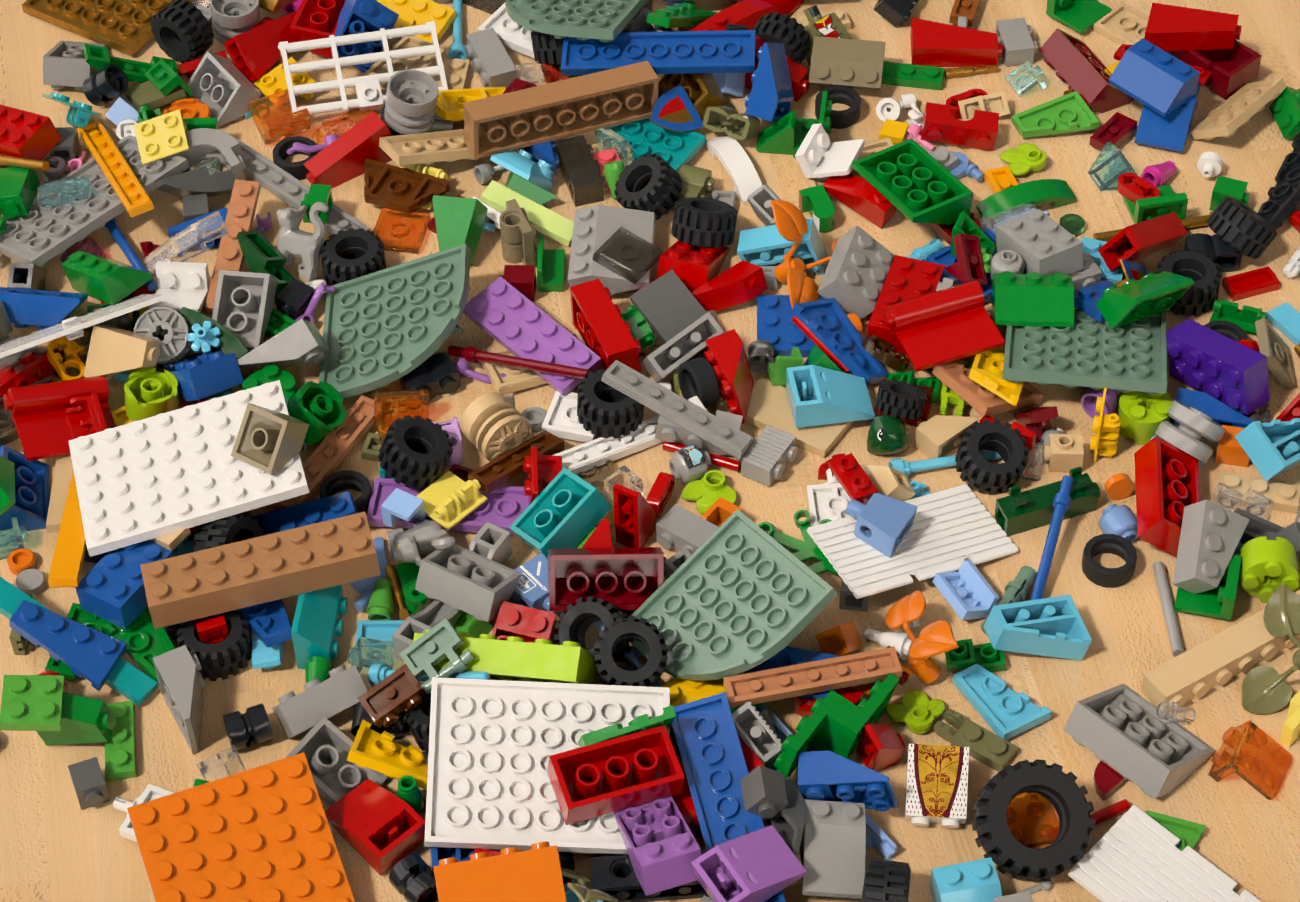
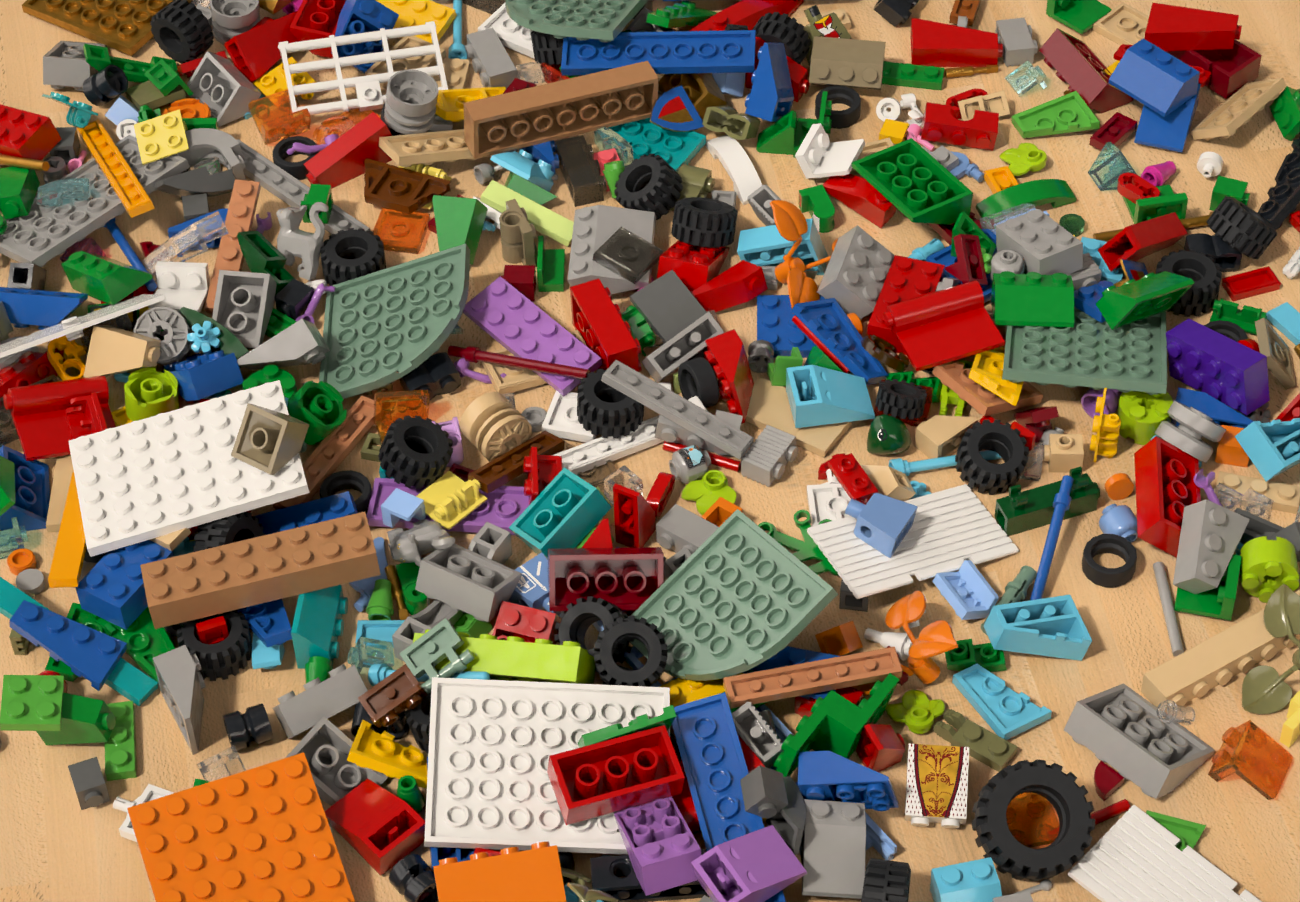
none -> medium lavender piece [1193,469,1223,507]

